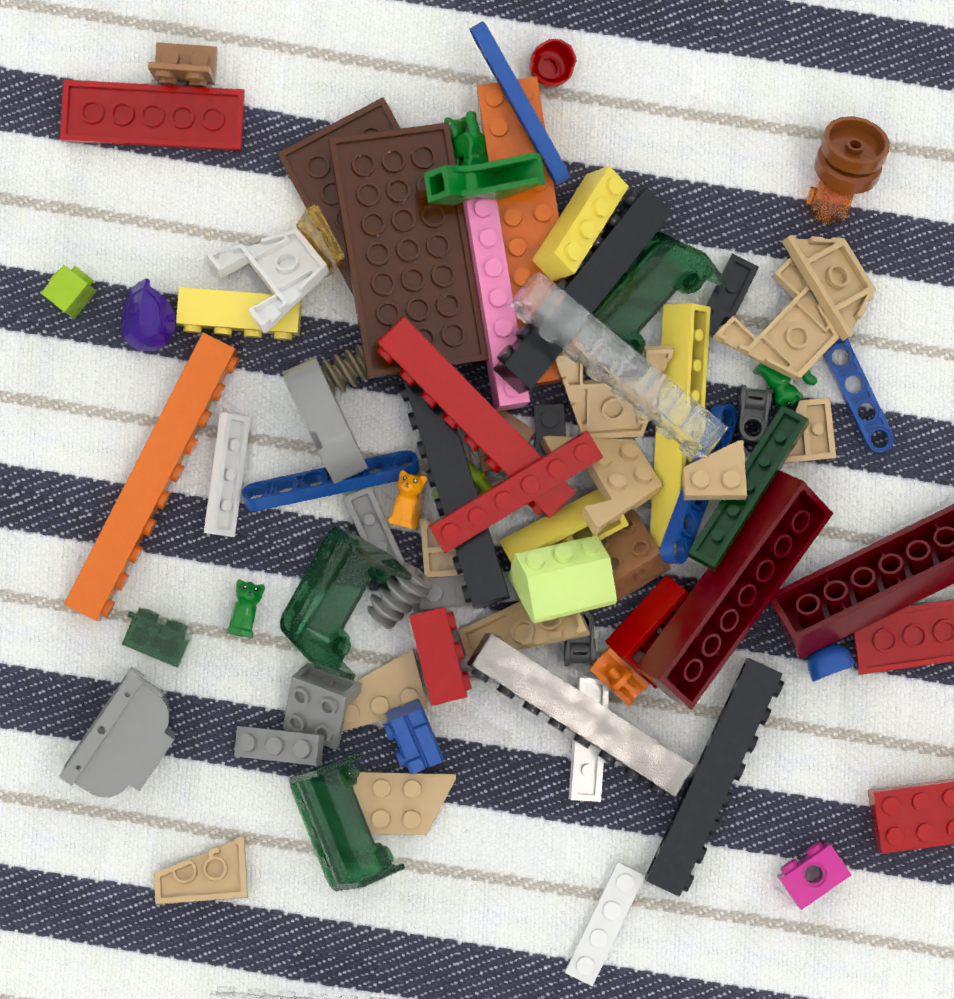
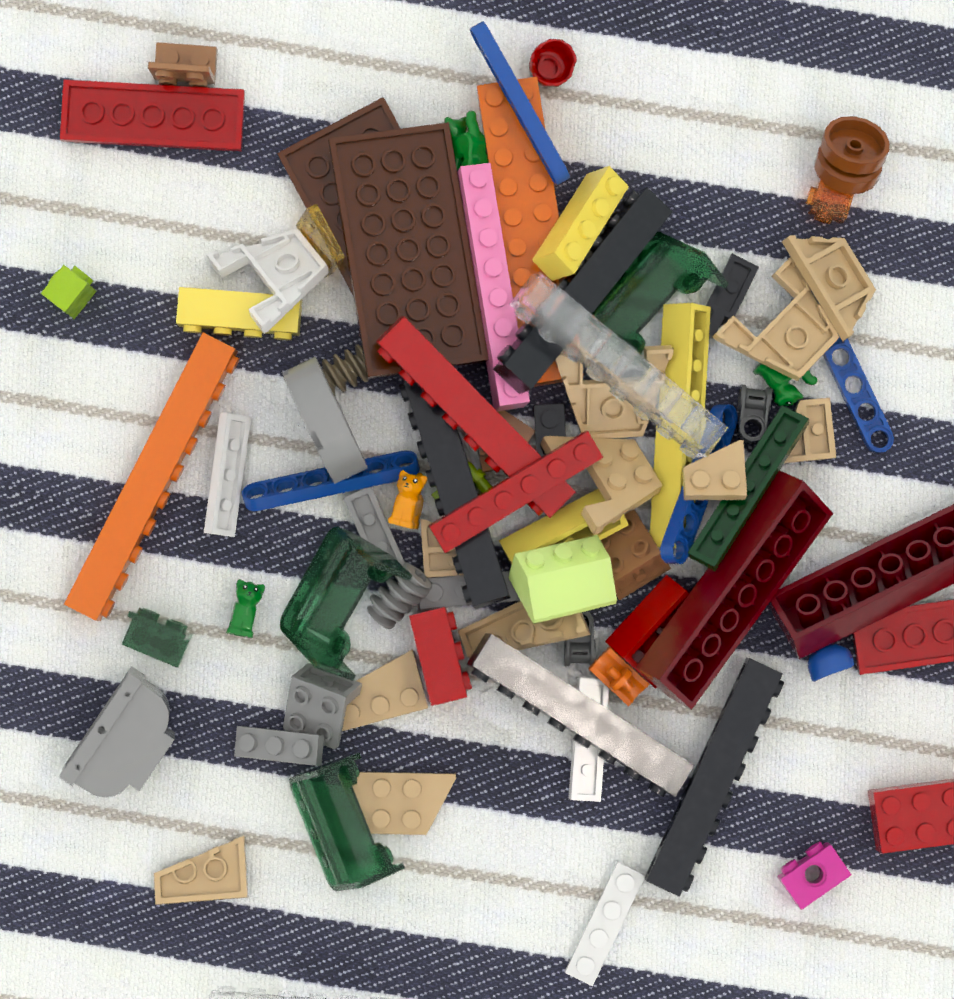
dark purple helmet [121,278,176,351] -> none
blue brick [383,699,444,774] -> none
green arch [424,153,546,205] -> none

